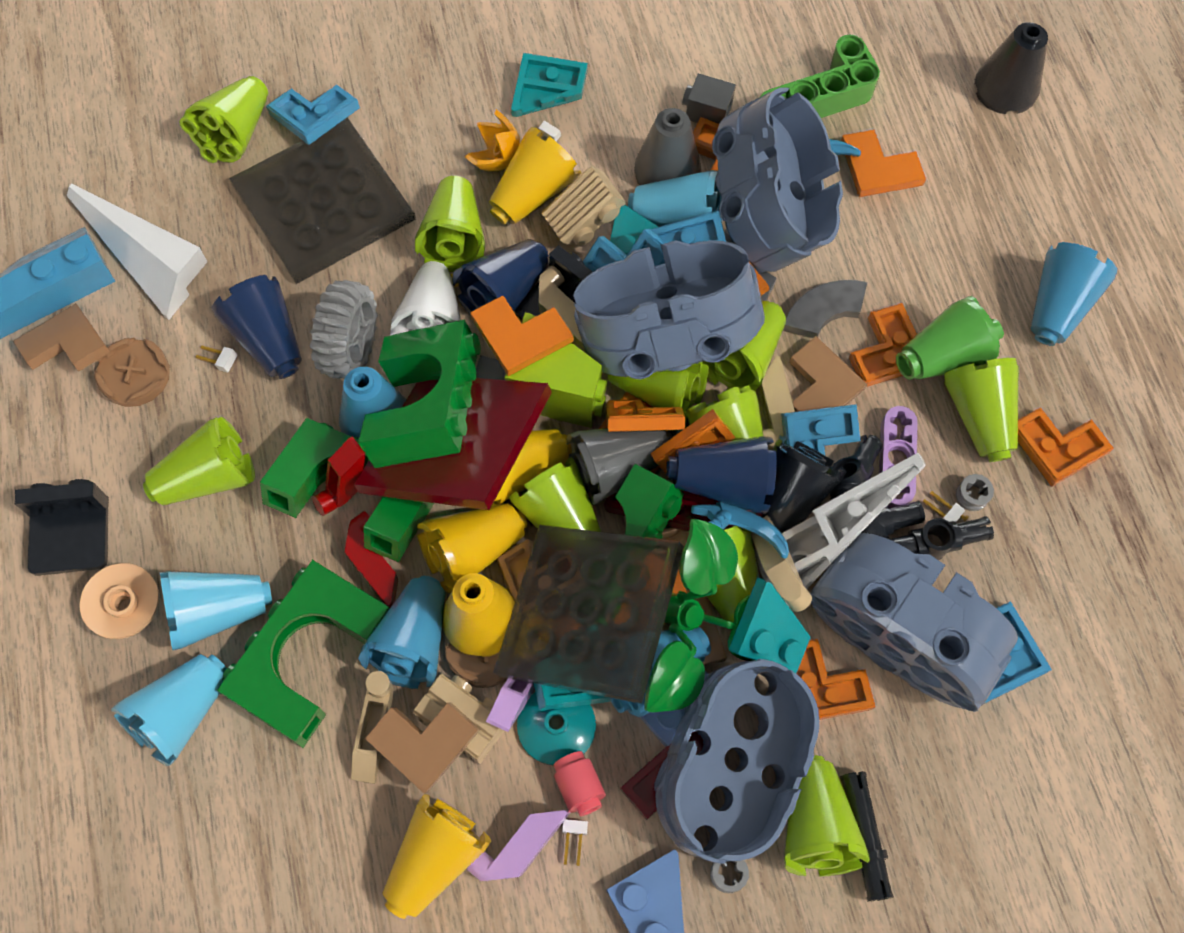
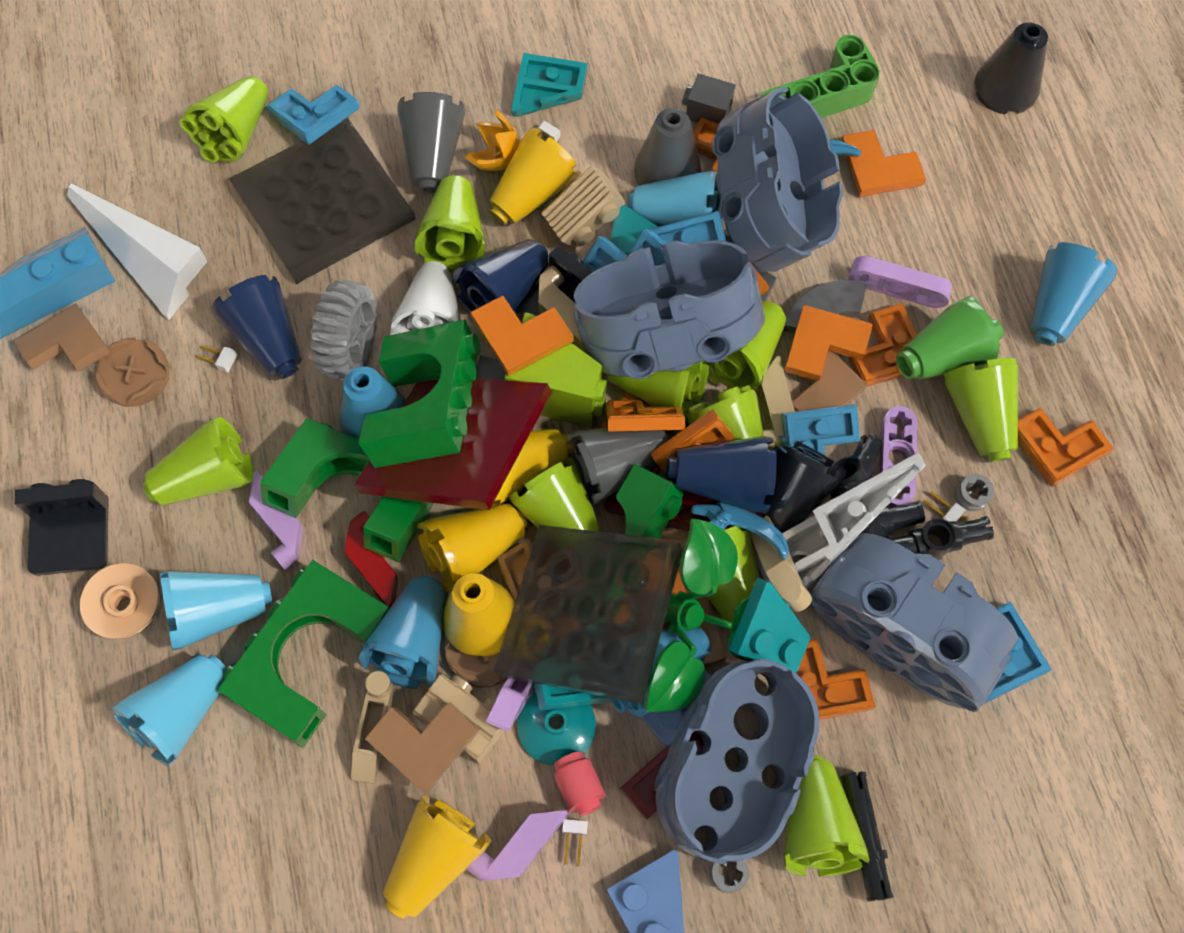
red piece [312,436,365,516] -> none
none -> lavender piece [249,471,304,570]
none -> dark grey cone [397,92,465,194]
none -> orange tile [784,305,873,381]
none -> lavender beam [849,256,952,308]

